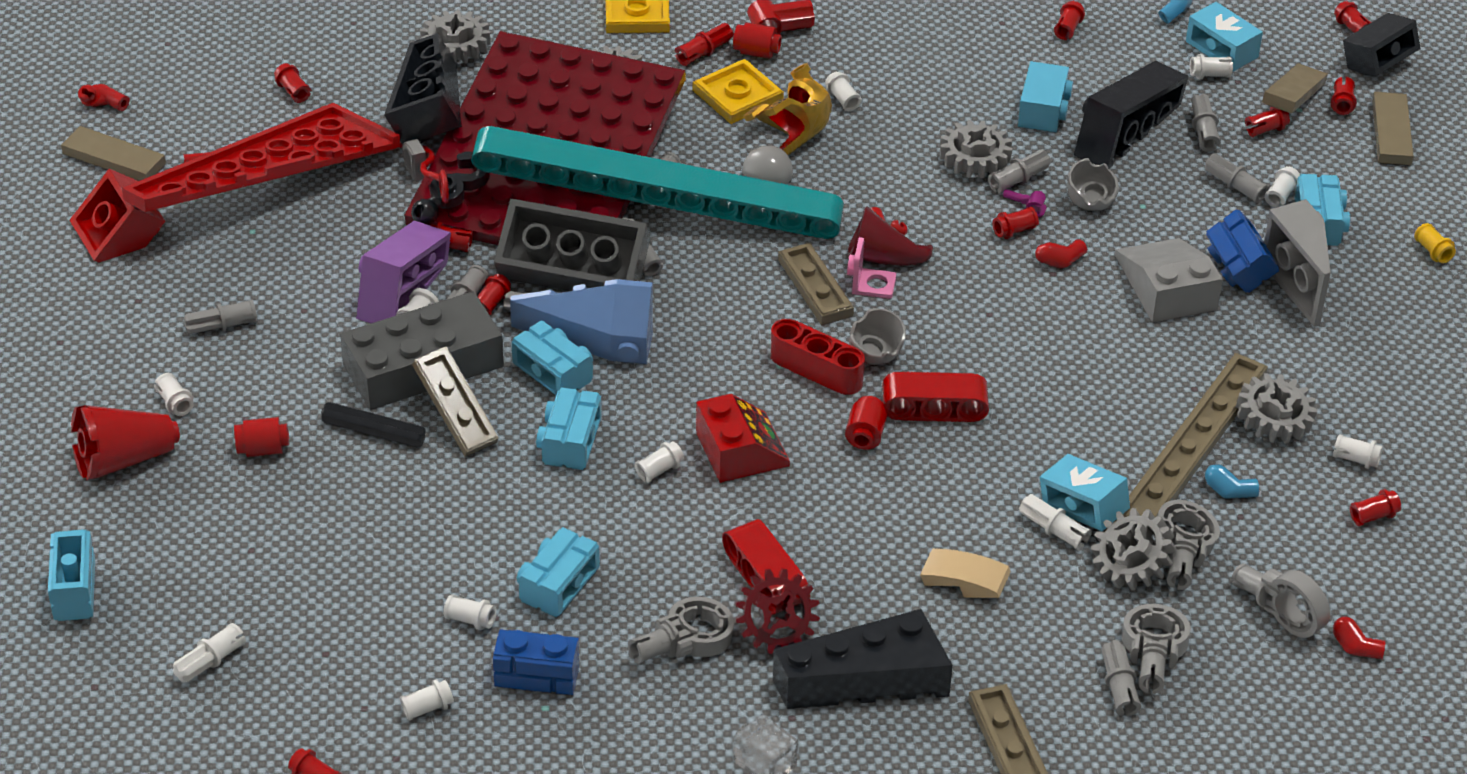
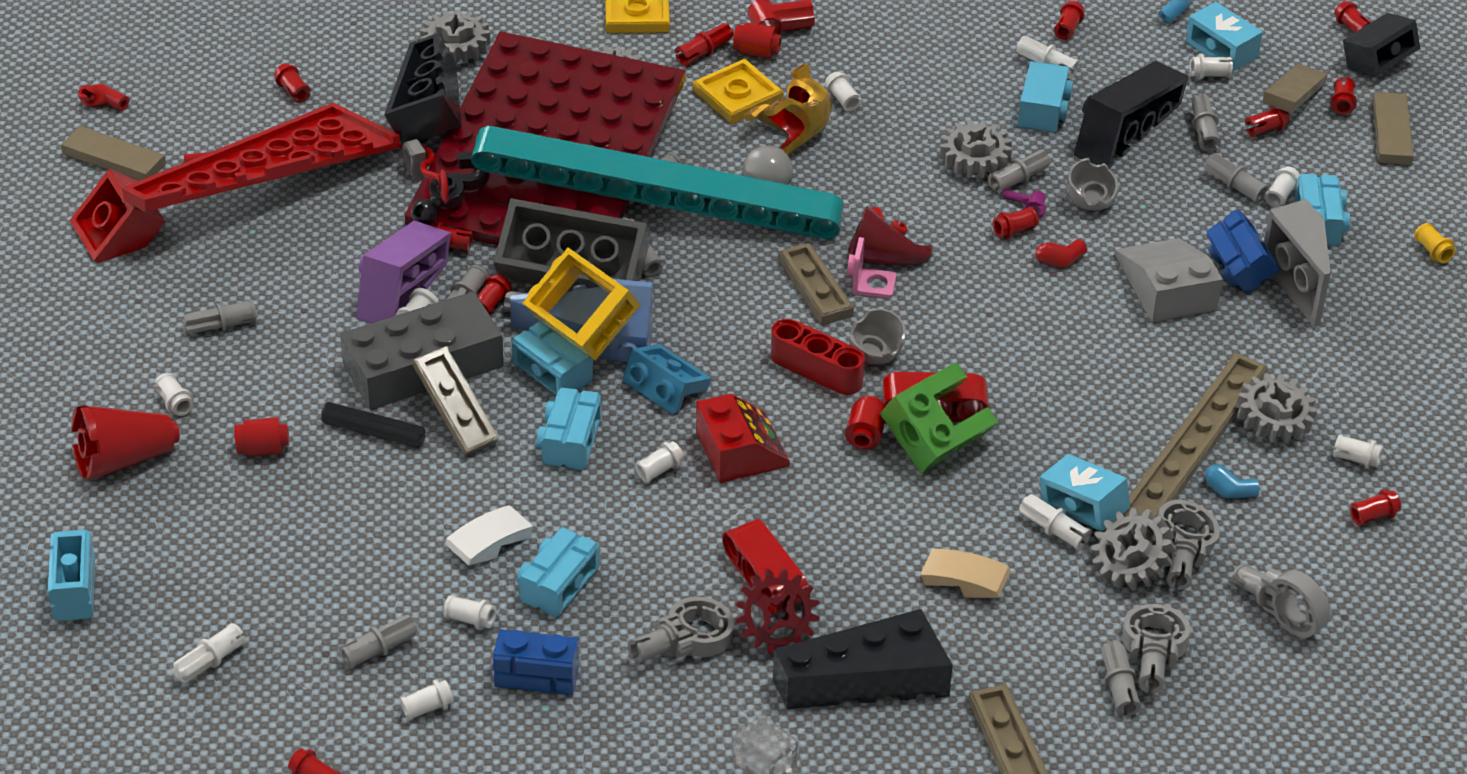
red arm [1333,616,1385,660] -> none
none -> light grey axle [339,615,418,669]
none -> white slope [445,505,533,565]
none -> yellow window [522,248,641,361]
none -> dark azure bracket [622,344,712,414]
none -> bright green brick [879,362,999,474]
none -> white axle [1016,36,1080,79]

